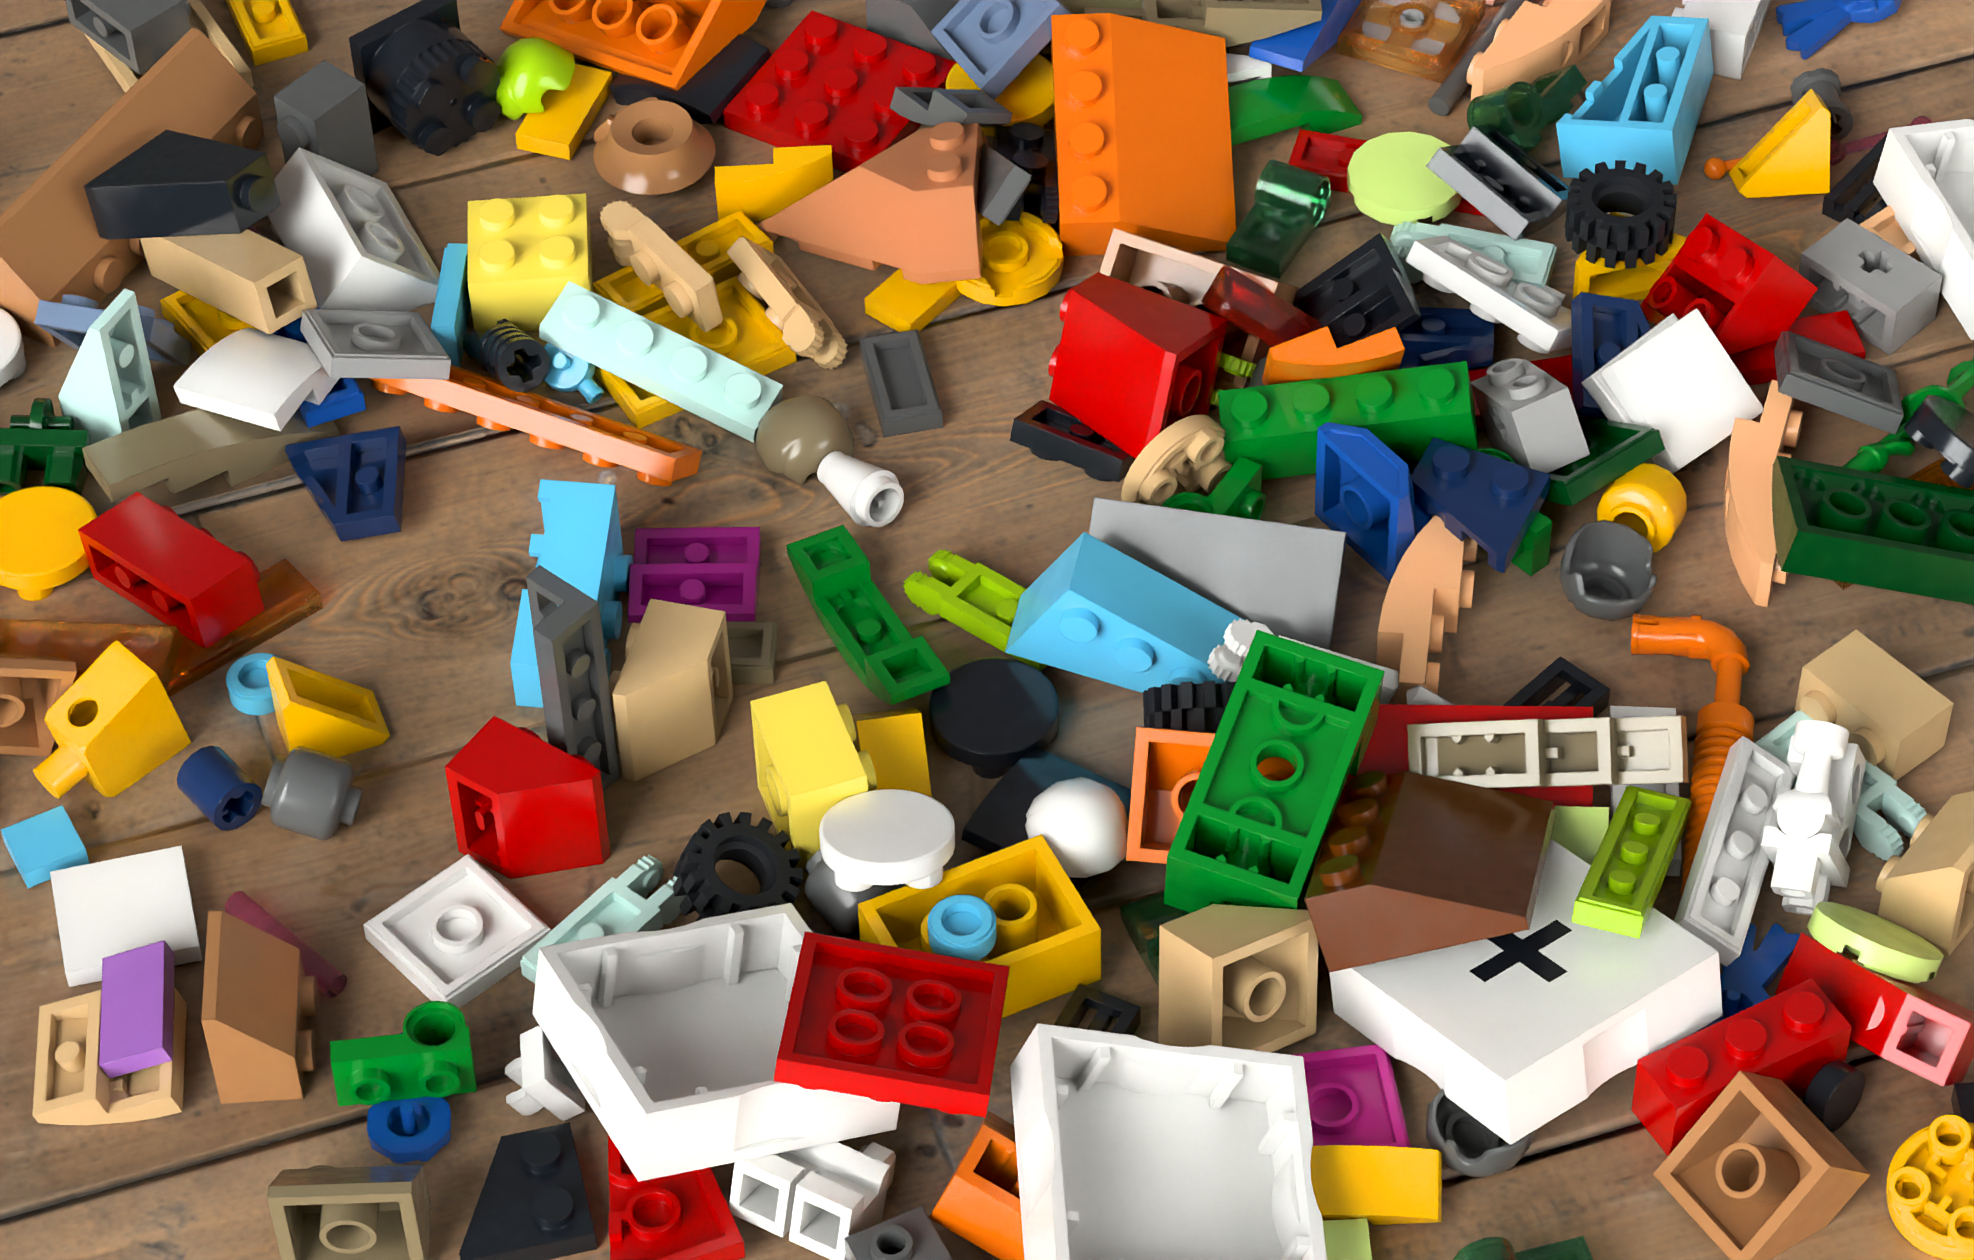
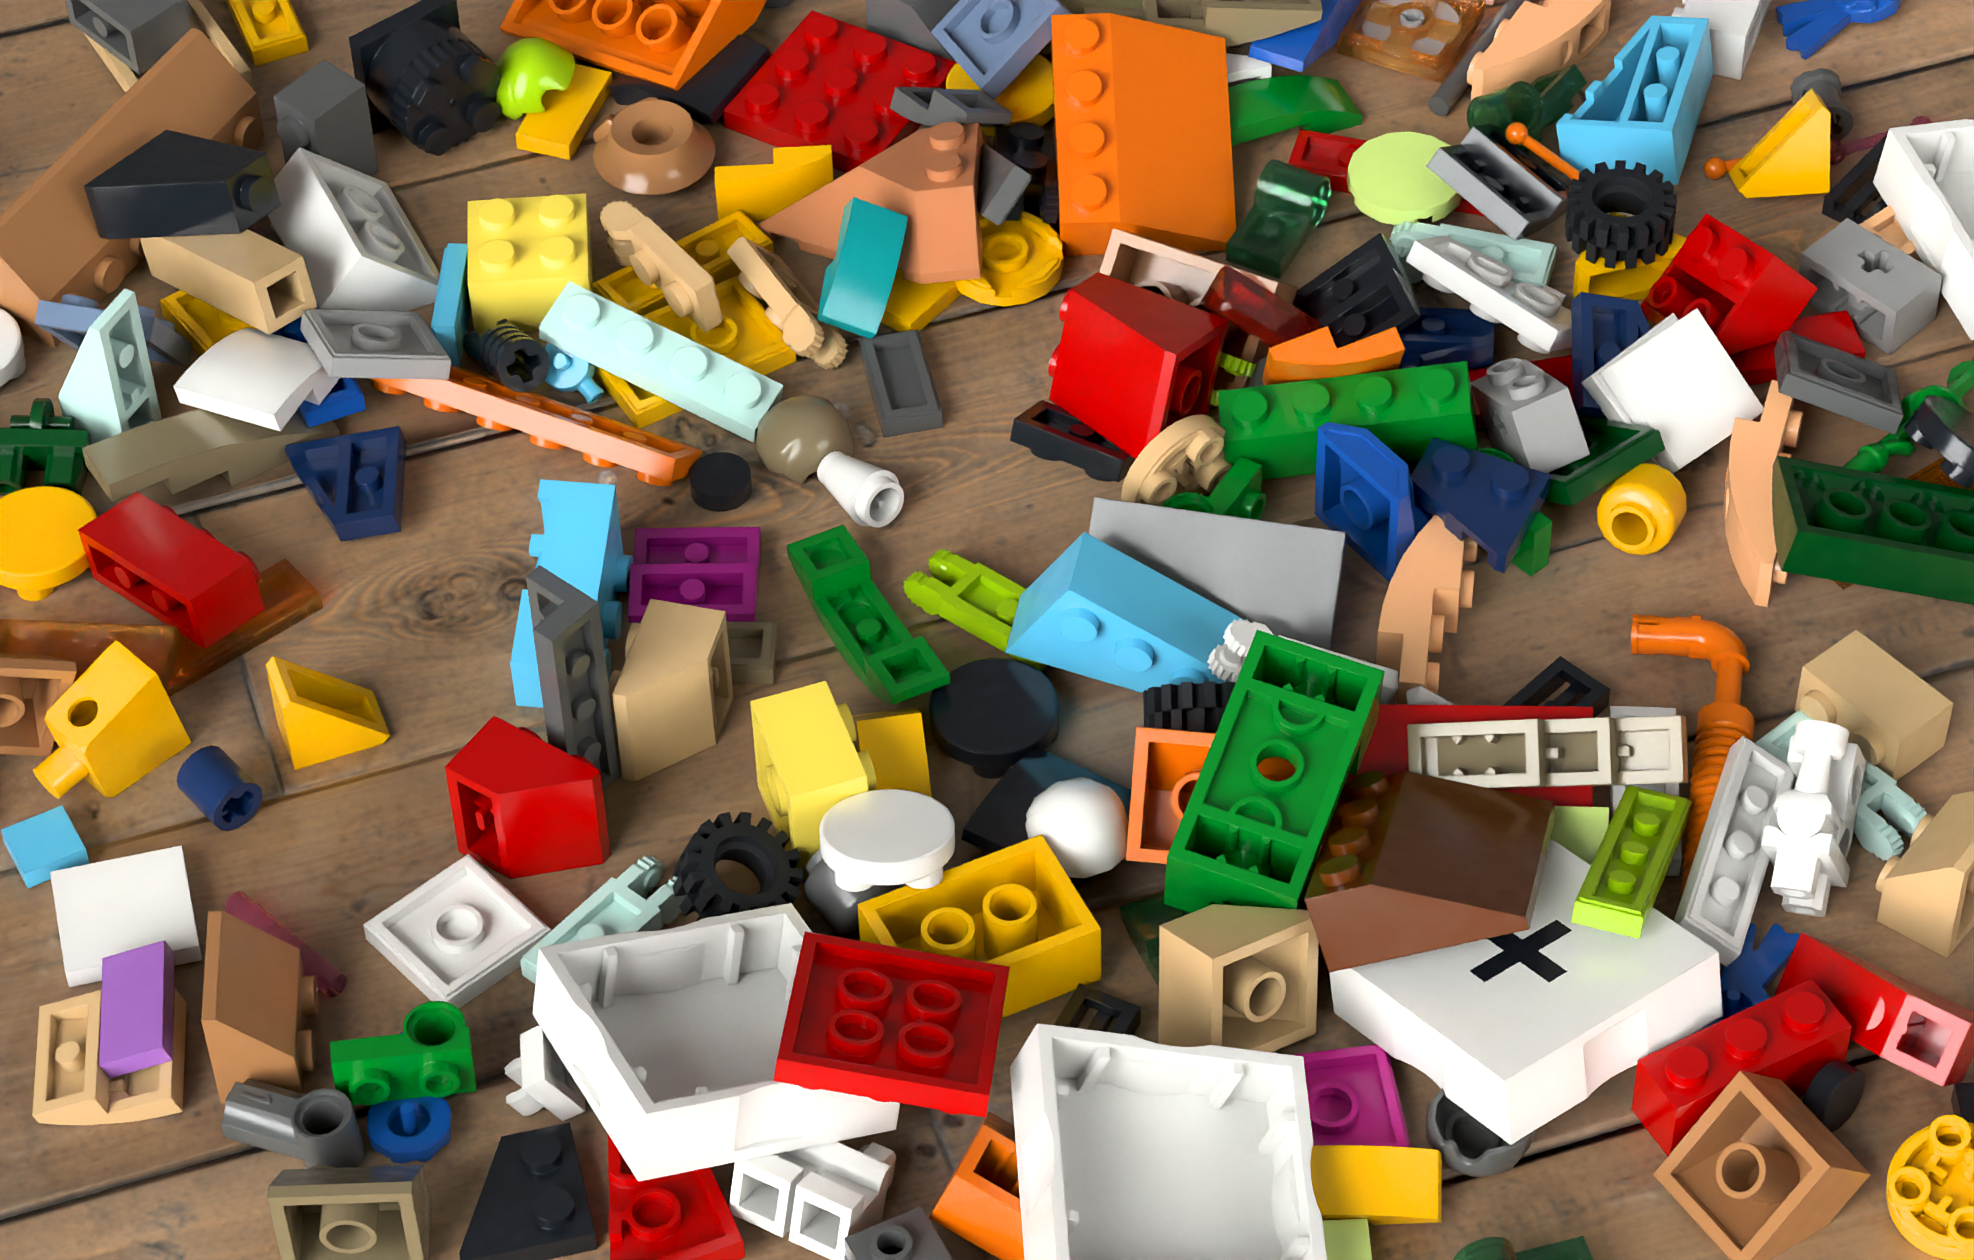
medium azure tile [226,653,280,715] -> none
dark grey head [261,746,364,840] -> none
medium azure tile [927,895,997,961] -> none
dark grey hair [1559,520,1657,621] -> none
yellowish green tile [1807,902,1944,983] -> none
none -> dark grey piece [221,1079,366,1169]
none -> black tile [689,452,752,512]
none -> teal slope [817,197,908,339]
none -> orange hinge [1505,122,1580,180]

